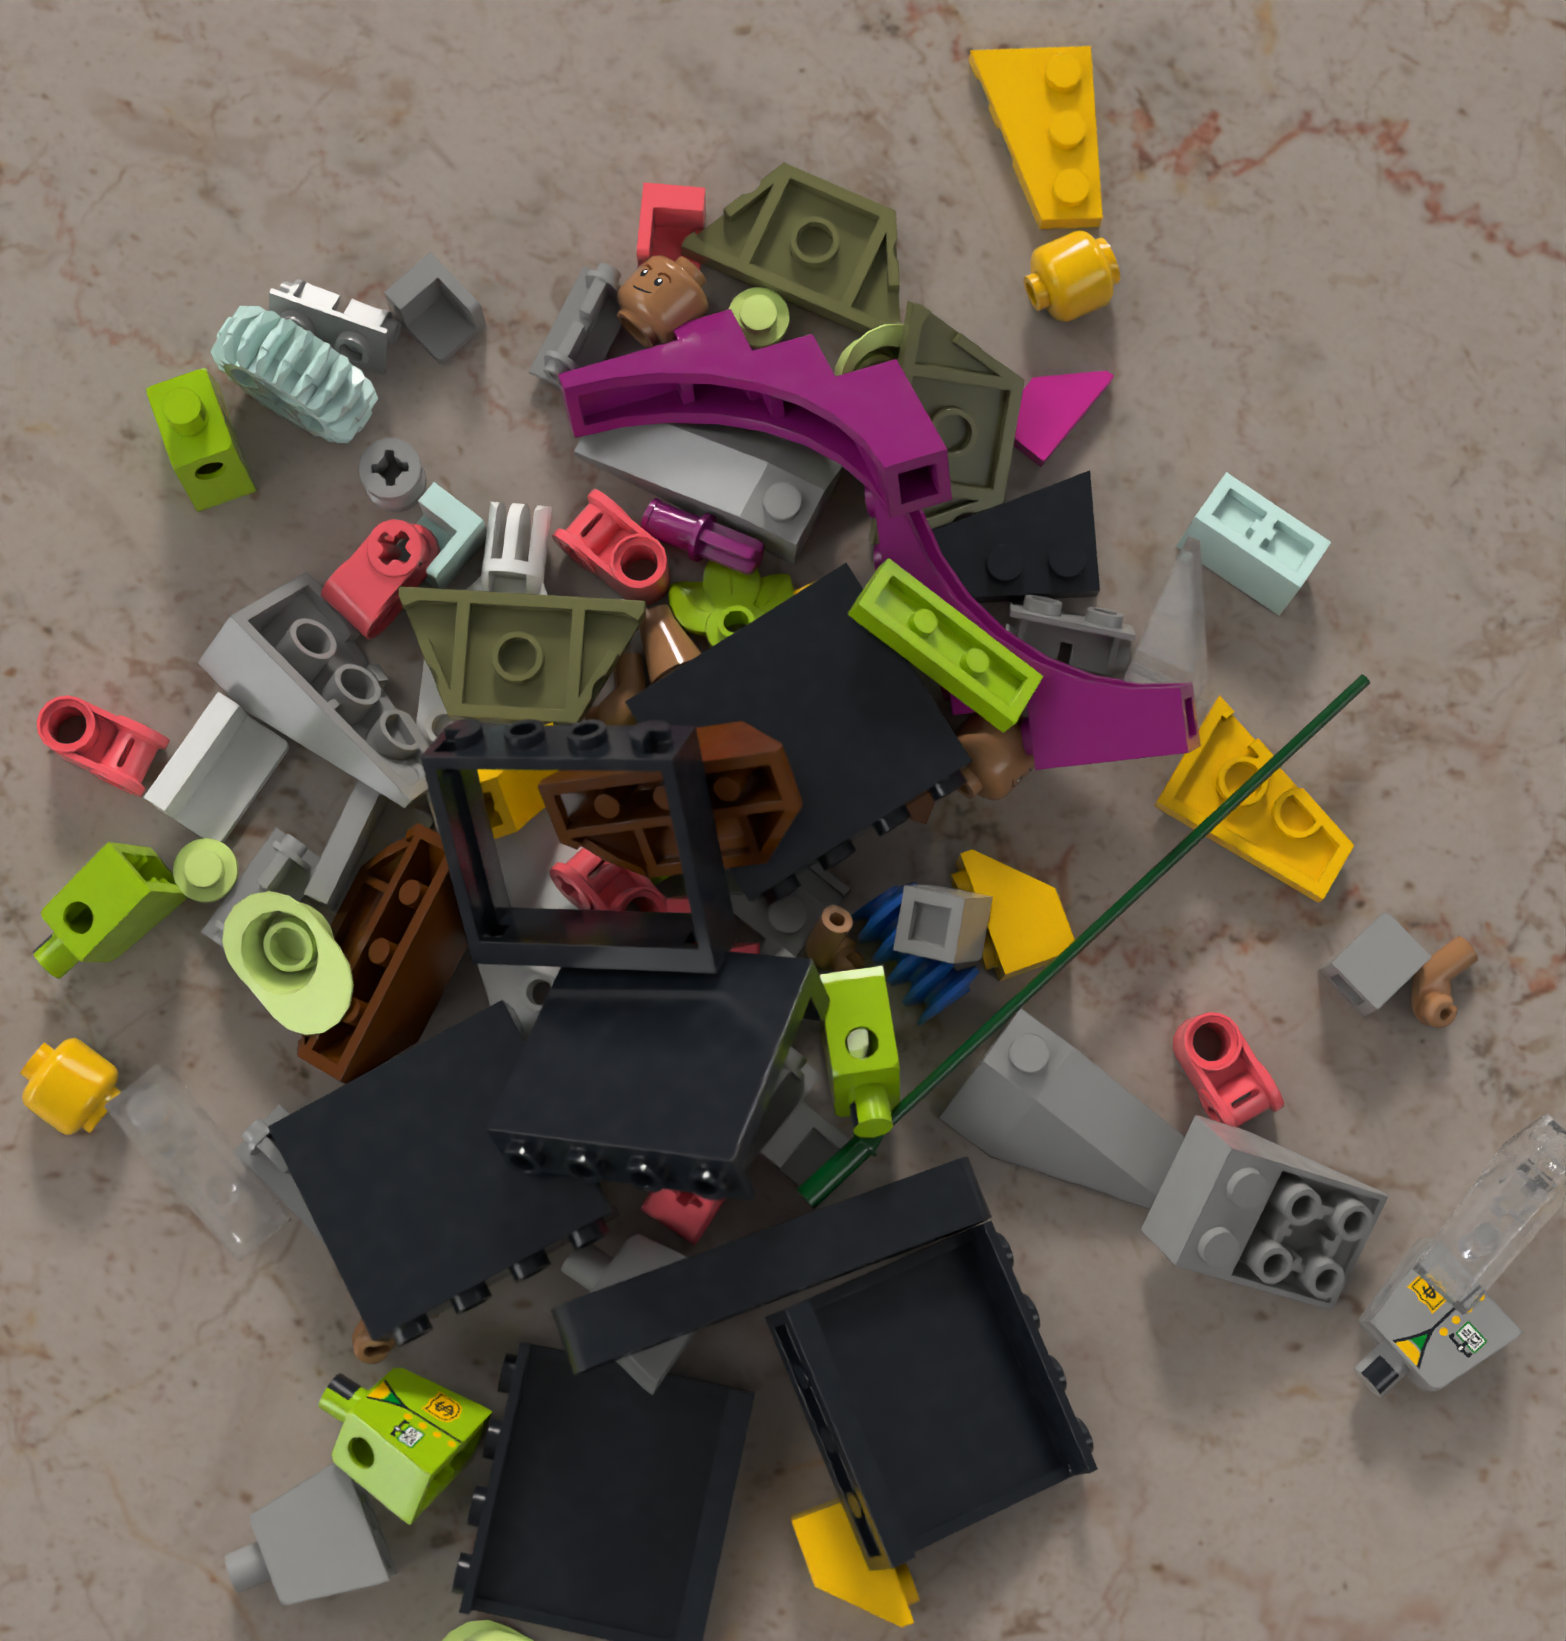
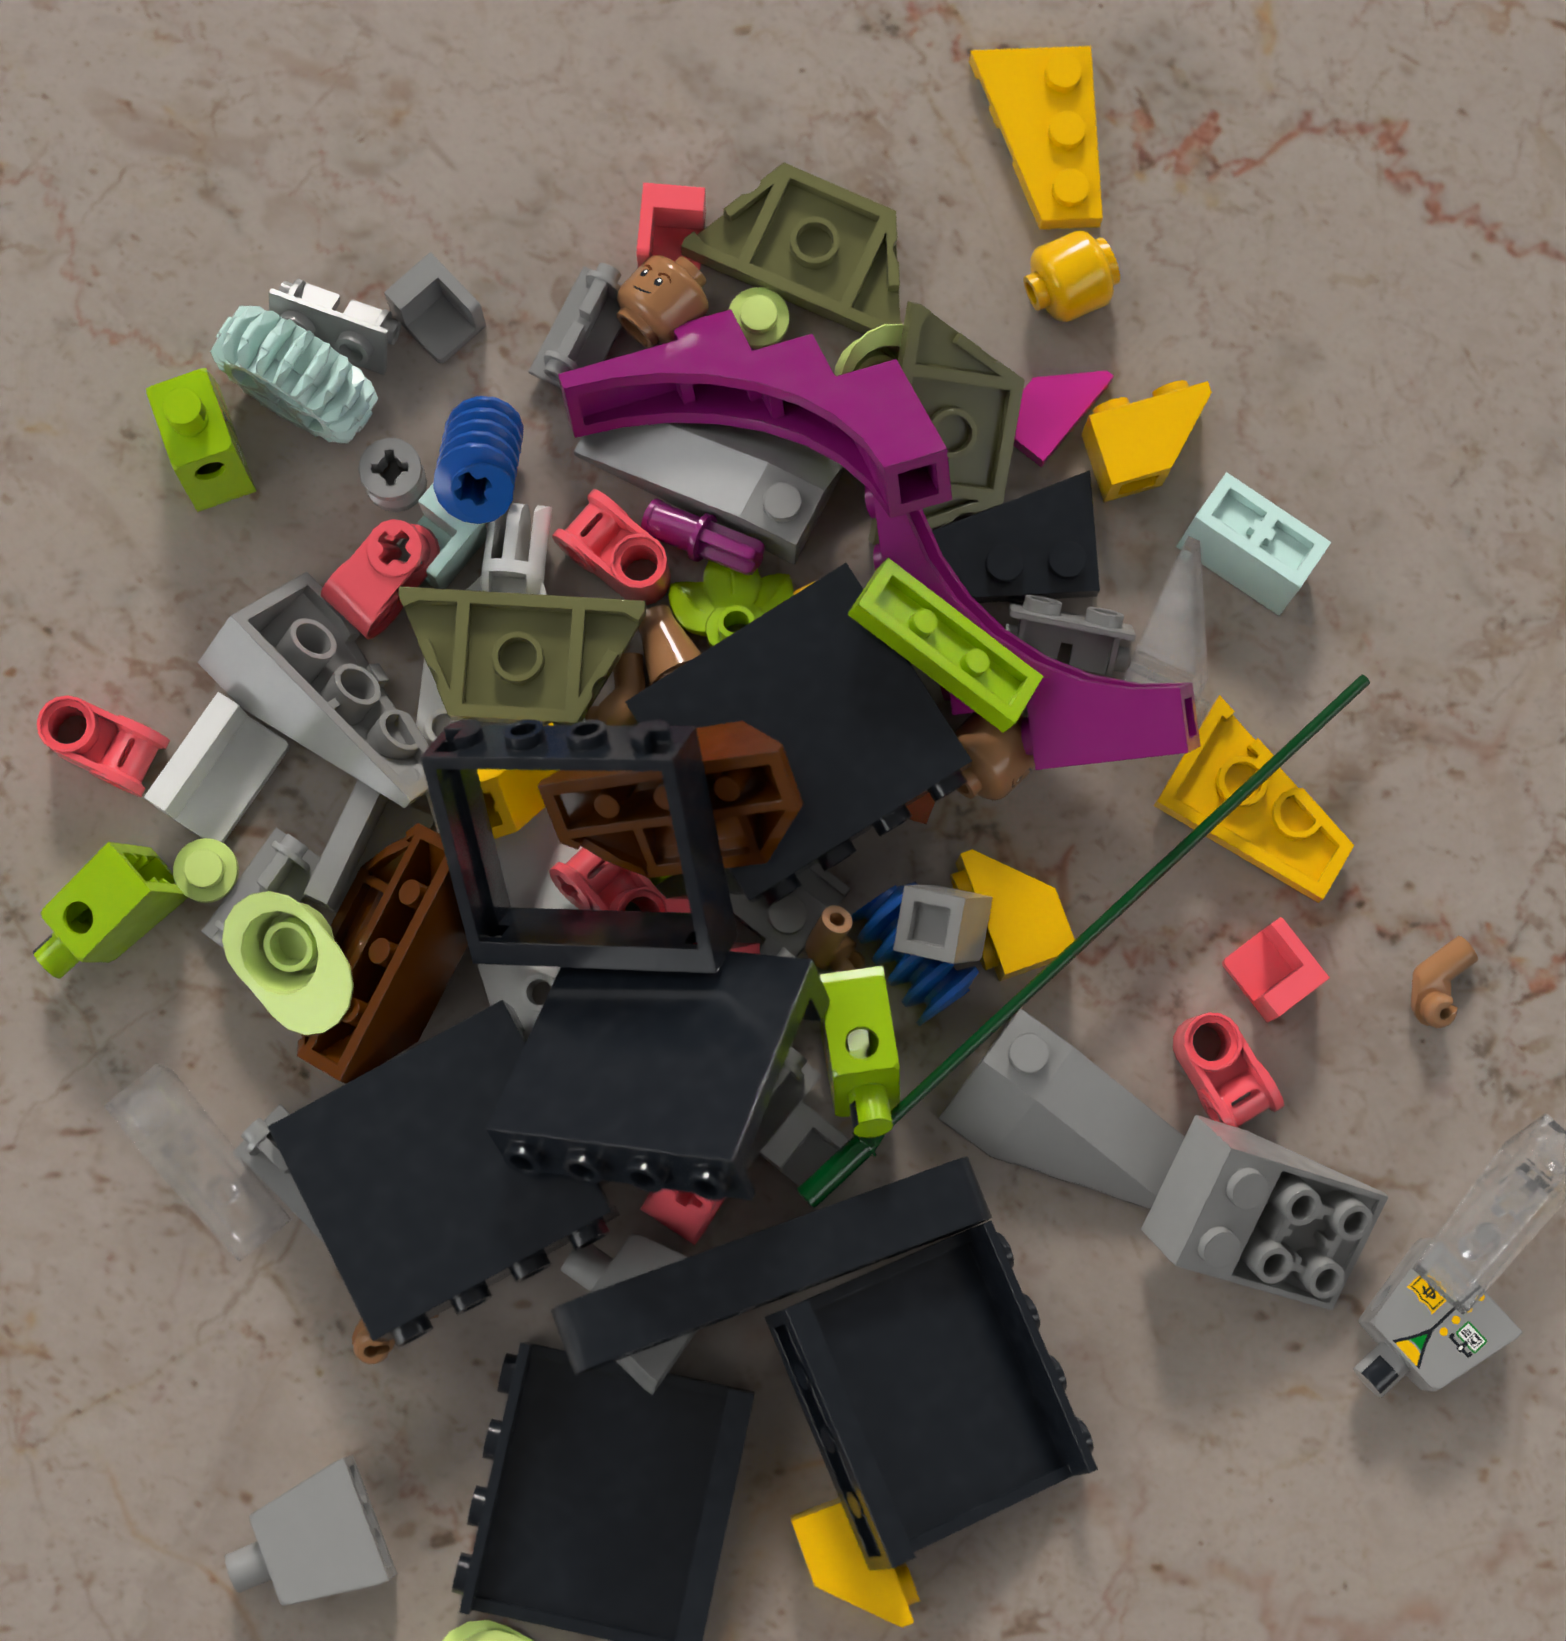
yellow head [19,1038,122,1135] -> none
lime torso [318,1367,492,1525] -> none
light grey panel [1318,913,1432,1016] -> none
none -> blue piece [433,396,524,524]
none -> yellow slope [1081,380,1212,502]
none -> coral panel [1222,917,1330,1023]

